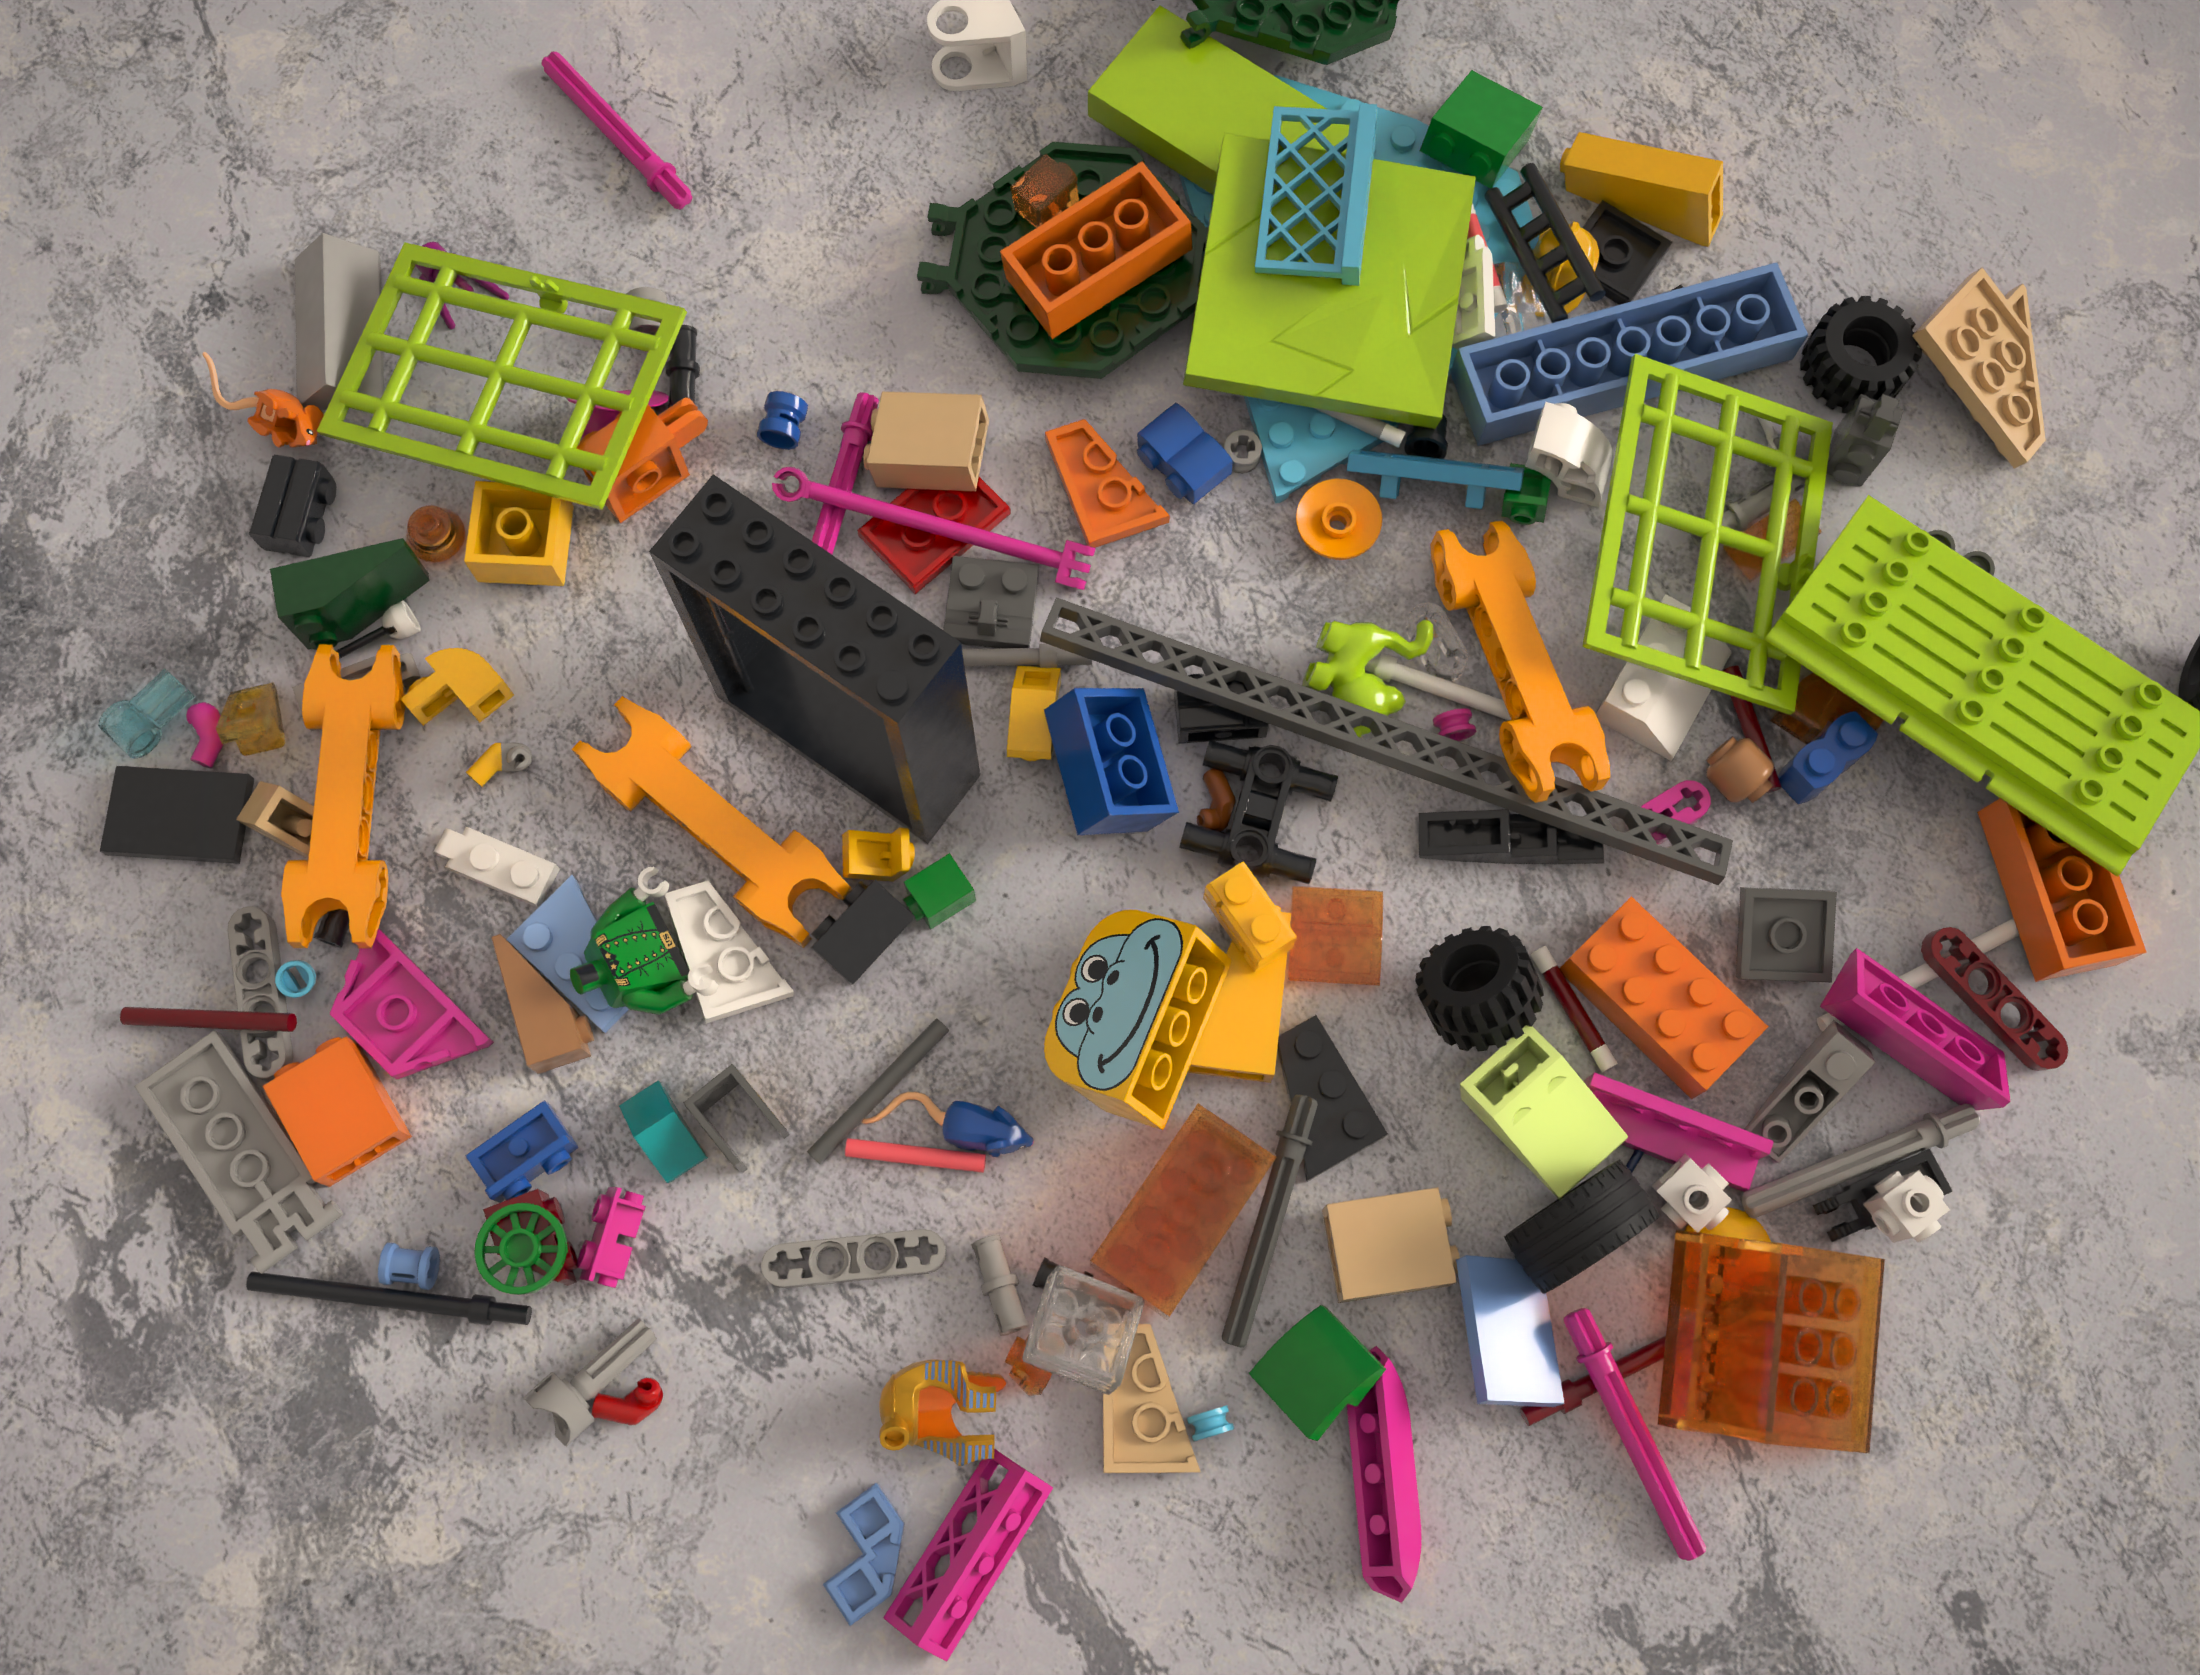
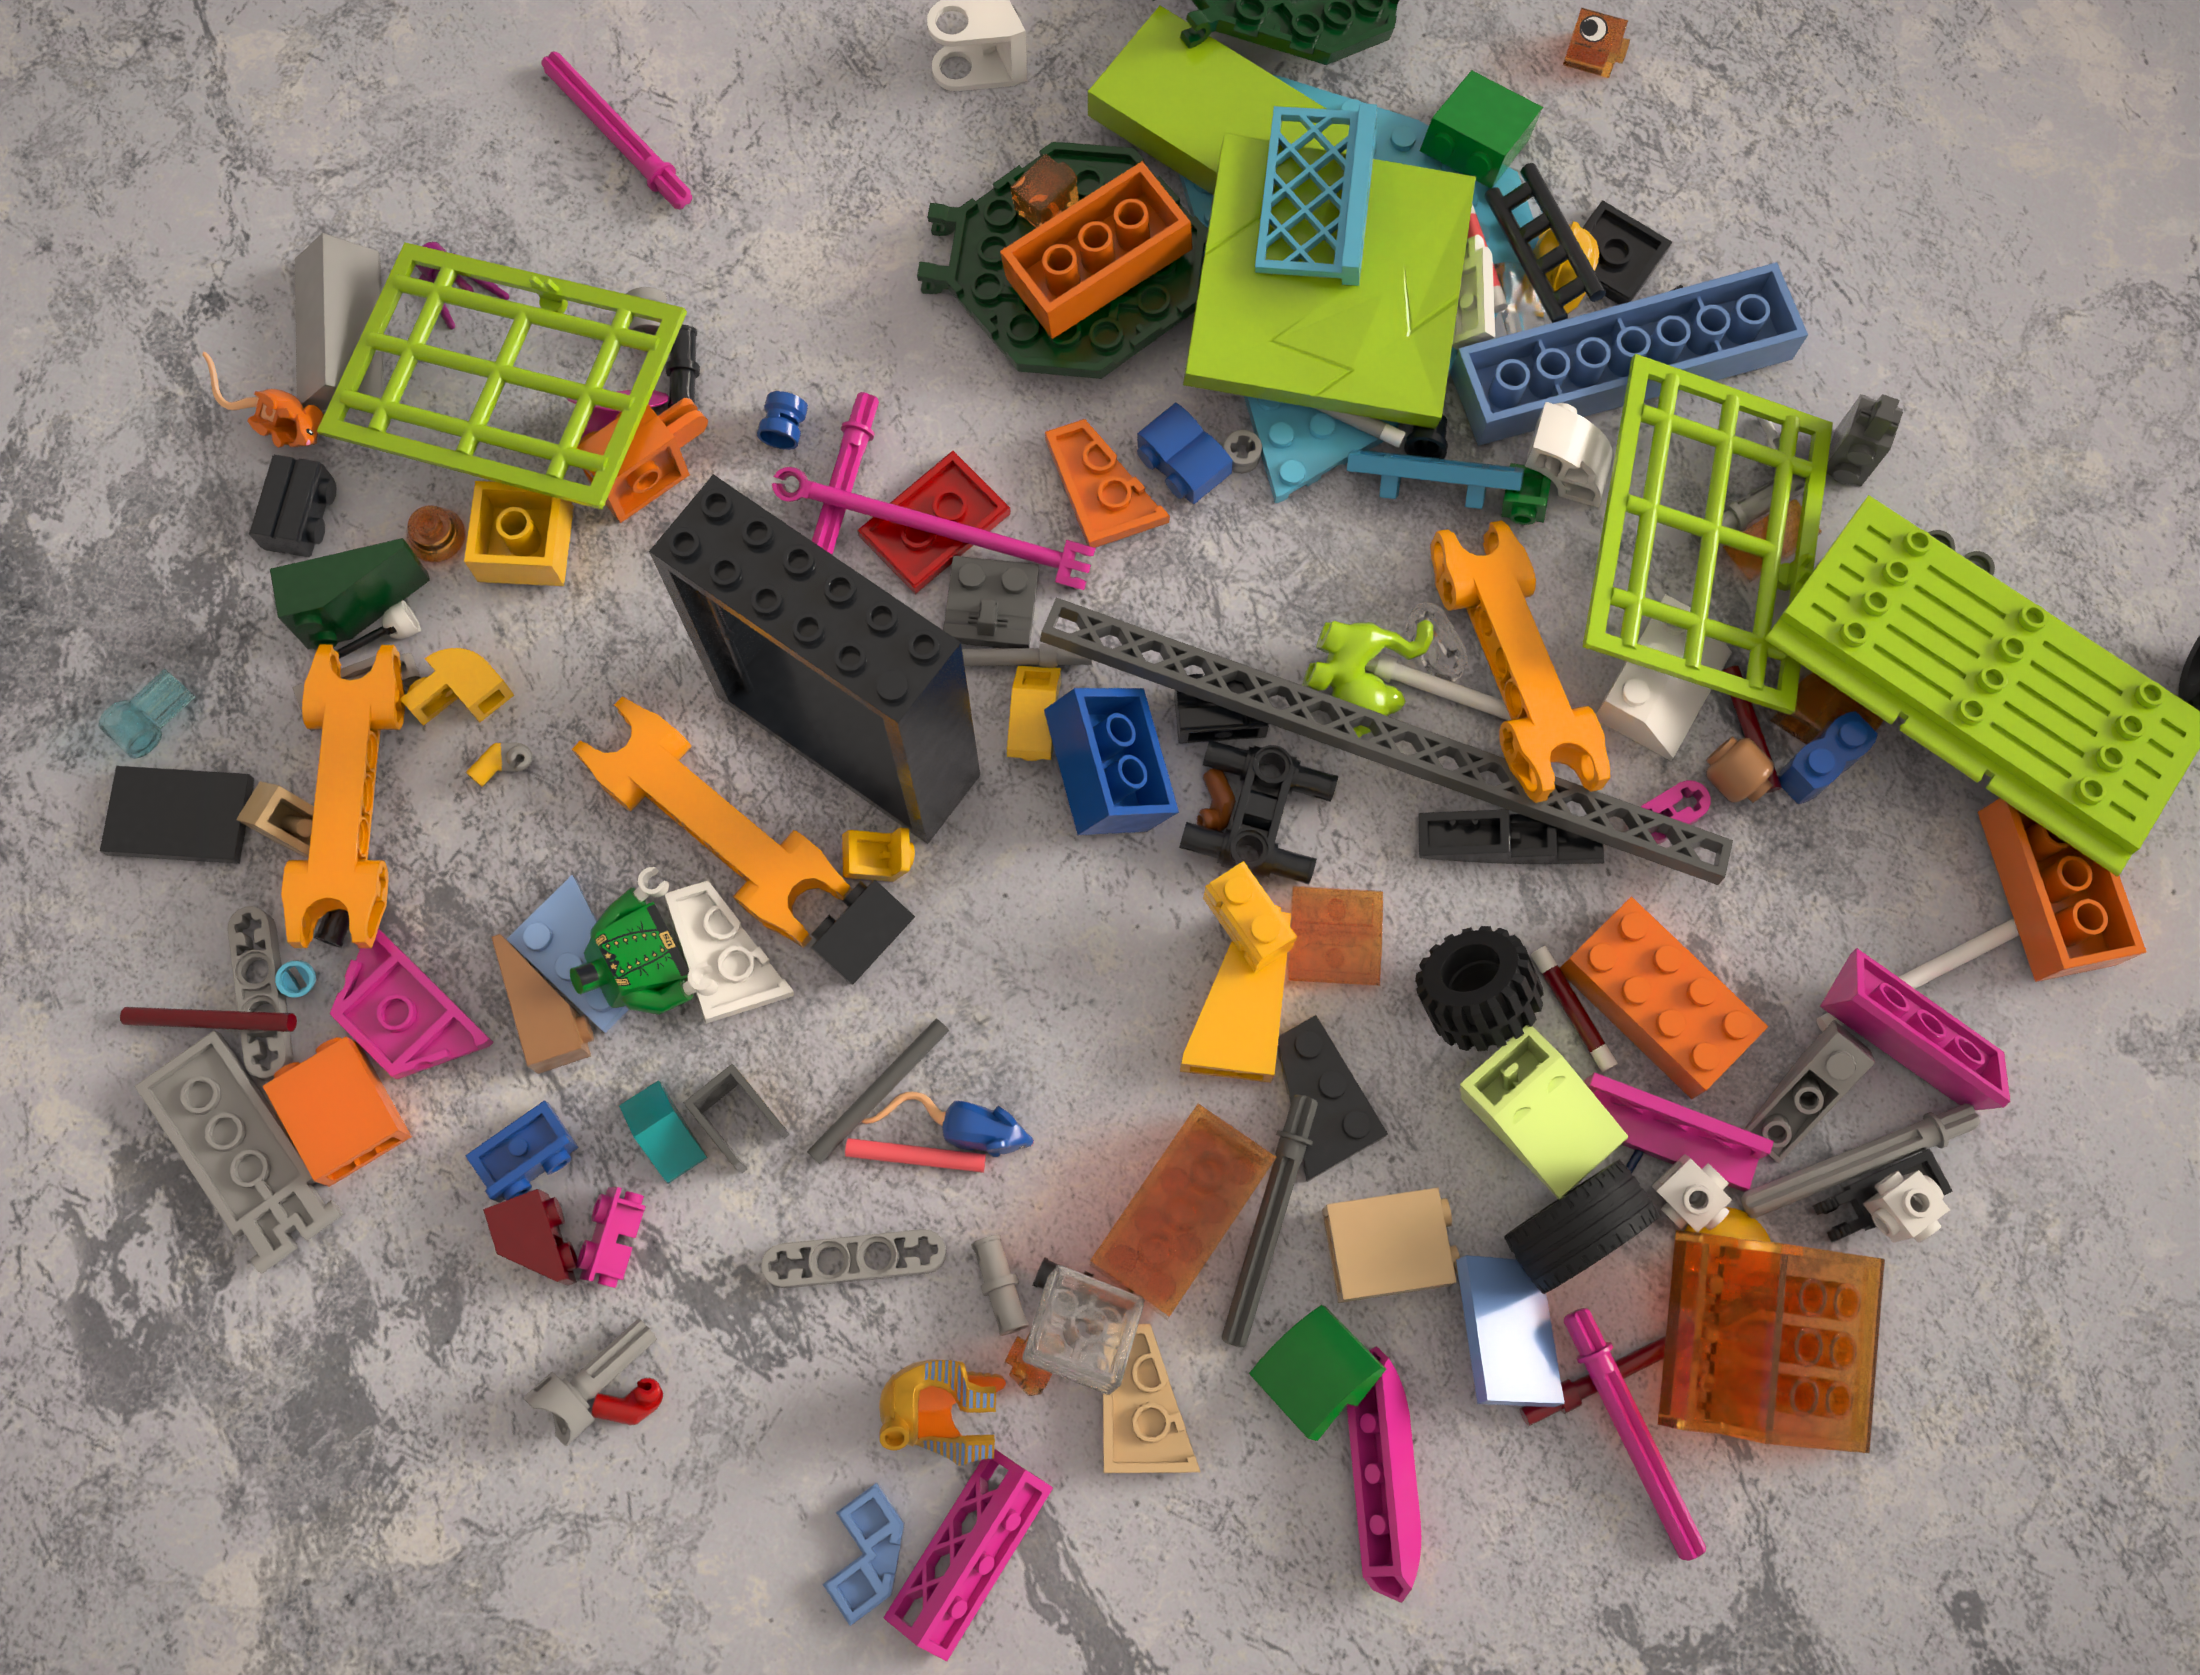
dark pink arm [186,702,228,769] -> none
clear yellow slope [215,682,285,756] -> none
black bar [246,1271,532,1325] -> none
medium blue bush [378,1243,440,1290] -> none
white hinge [433,827,560,908] -> none
green wheel [474,1203,568,1295] -> none
tan brick [863,391,989,491] -> none
green brick [902,853,976,929] -> none
brick [1044,909,1232,1130] -> none
medium azure bush [1187,1405,1234,1442] -> none
light orange dish [1296,478,1382,560] -> none
dark pink bush [1432,708,1477,741] -> none
yellow slope [1560,132,1723,247] -> none
dark grey hinge [1736,887,1837,983] -> none
black tyre [1800,296,1922,414] -> none
tan wing [1912,267,2046,469] -> none
dark red beam [1921,927,2069,1071] -> none
none -> clear orange brick [1563,7,1630,78]

